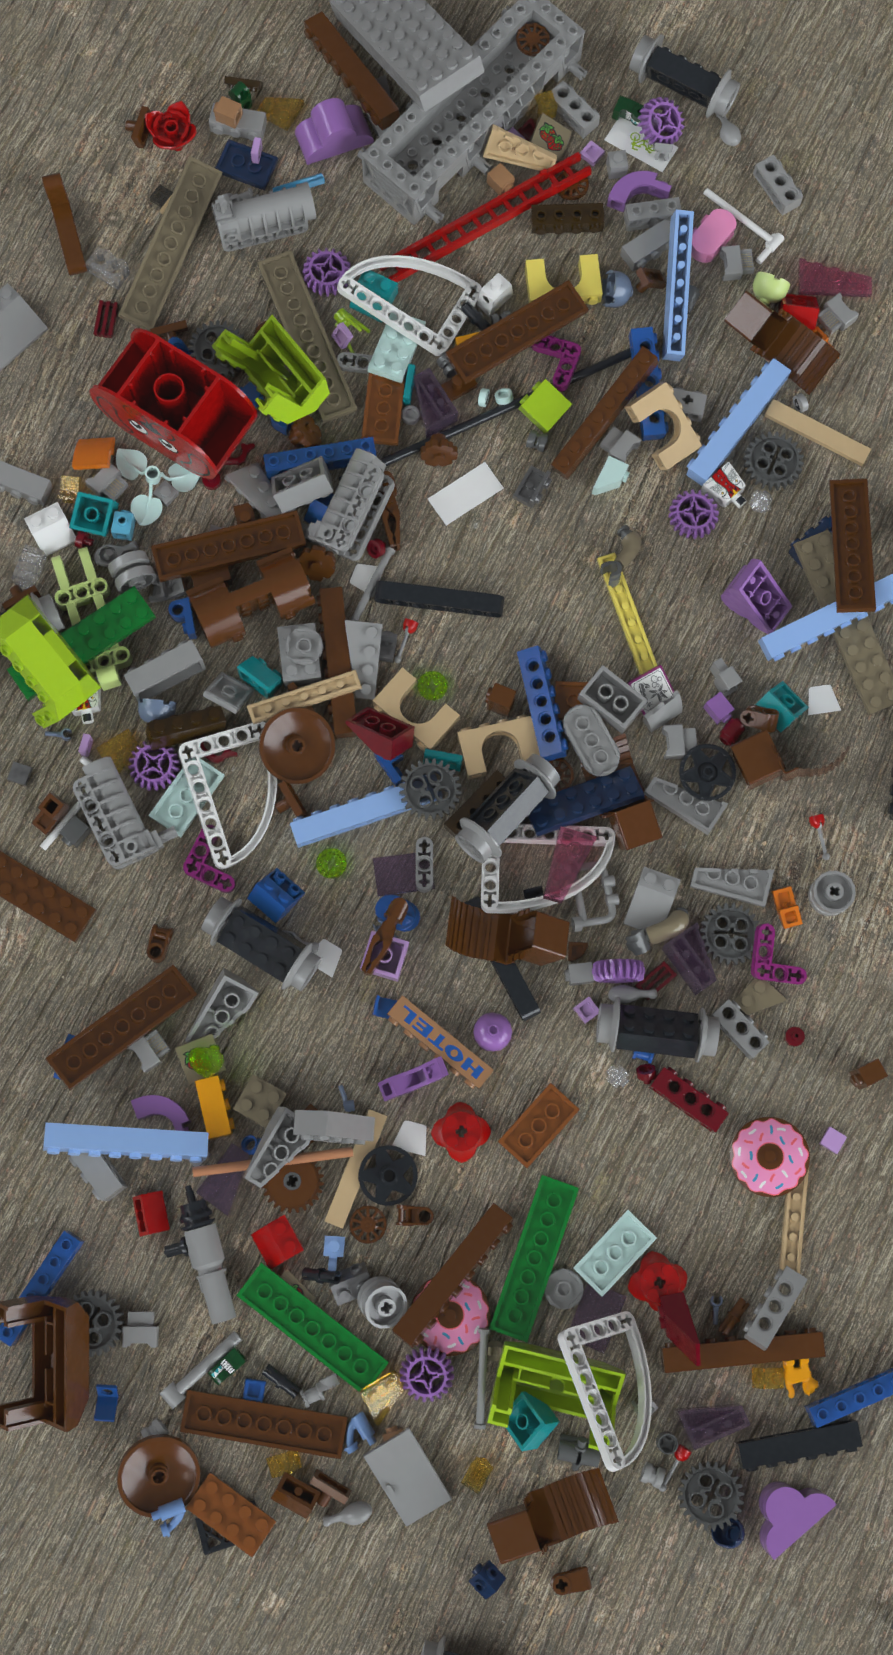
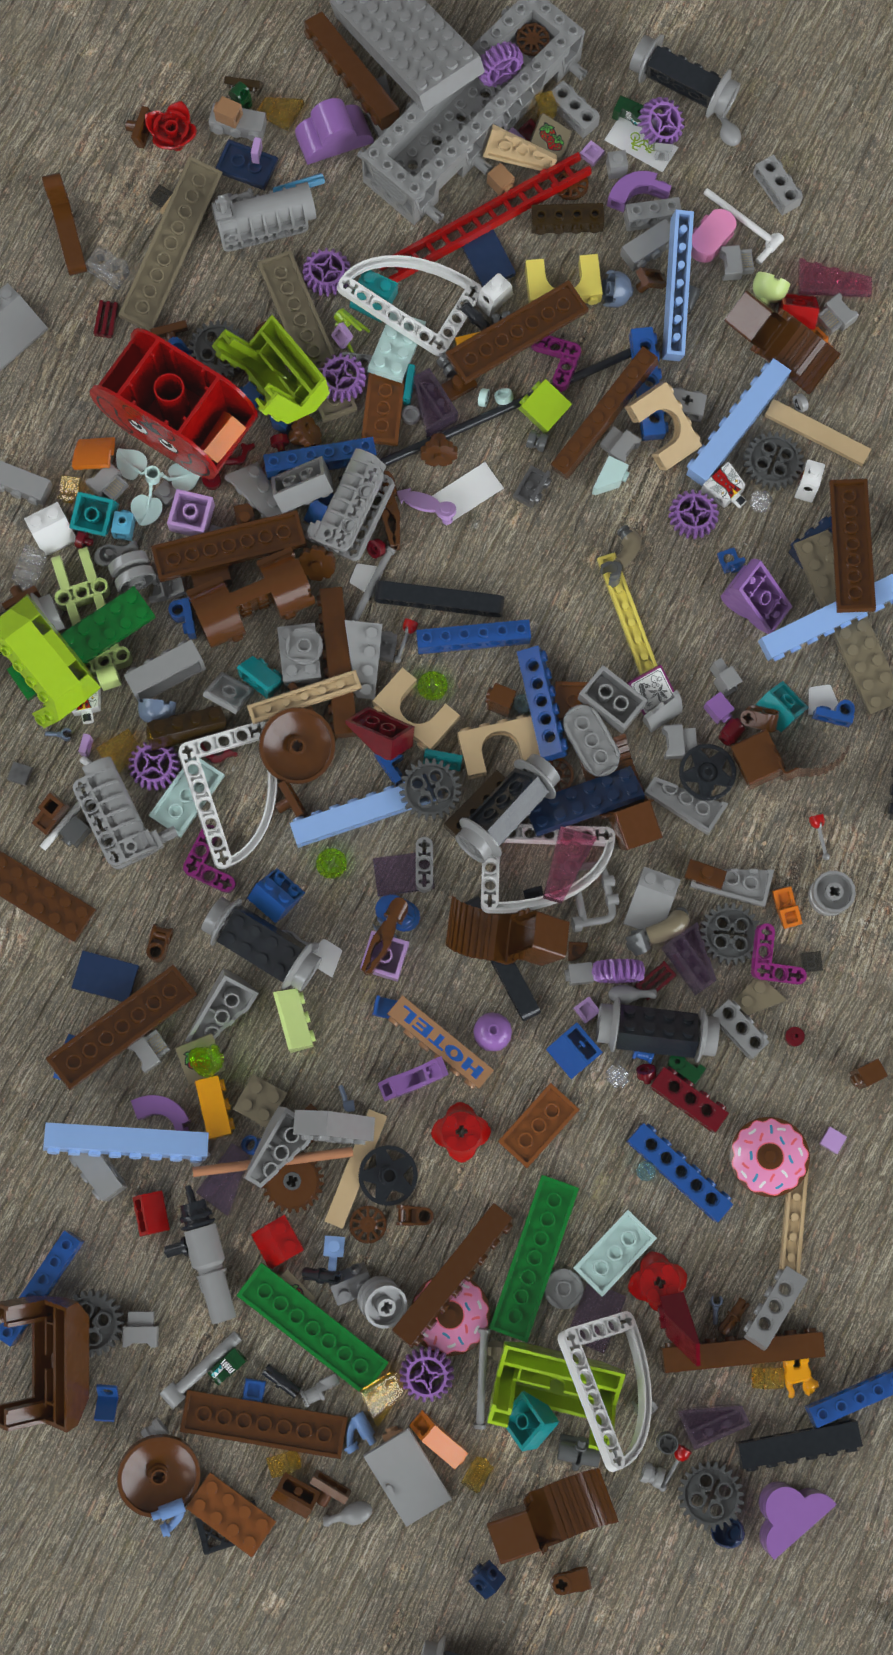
white sticker [392,1121,427,1156] -> none
none -> dark blue tile [71,950,139,1002]
none -> lavender brick [167,489,215,536]
none -> orange slope [200,411,246,463]
none -> dark red tile [270,434,289,452]
none -> yellowish green slope [273,988,316,1053]
none -> medium lavender gear [318,353,366,403]
none -> lavender brick [397,488,456,525]
none -> orange slope [409,1410,468,1469]
none -> blue brick [416,619,531,654]
none -> dark blue tile [462,229,516,287]
none -> medium lavender gear [478,41,524,87]
none -> clear light blue plate [513,694,530,713]
none -> blue slope [546,1023,603,1079]
none -> blue brick [626,1123,734,1223]
none -> clear light blue plate [636,1161,656,1181]
none -> dark green leg [668,1056,707,1085]
none -> reddish brown tile [684,859,727,890]
none -> blue bracket [717,548,746,574]
none -> white torso [794,460,825,503]
none -> clear smoke tile [800,951,823,973]
none -> blue plate [812,700,855,728]

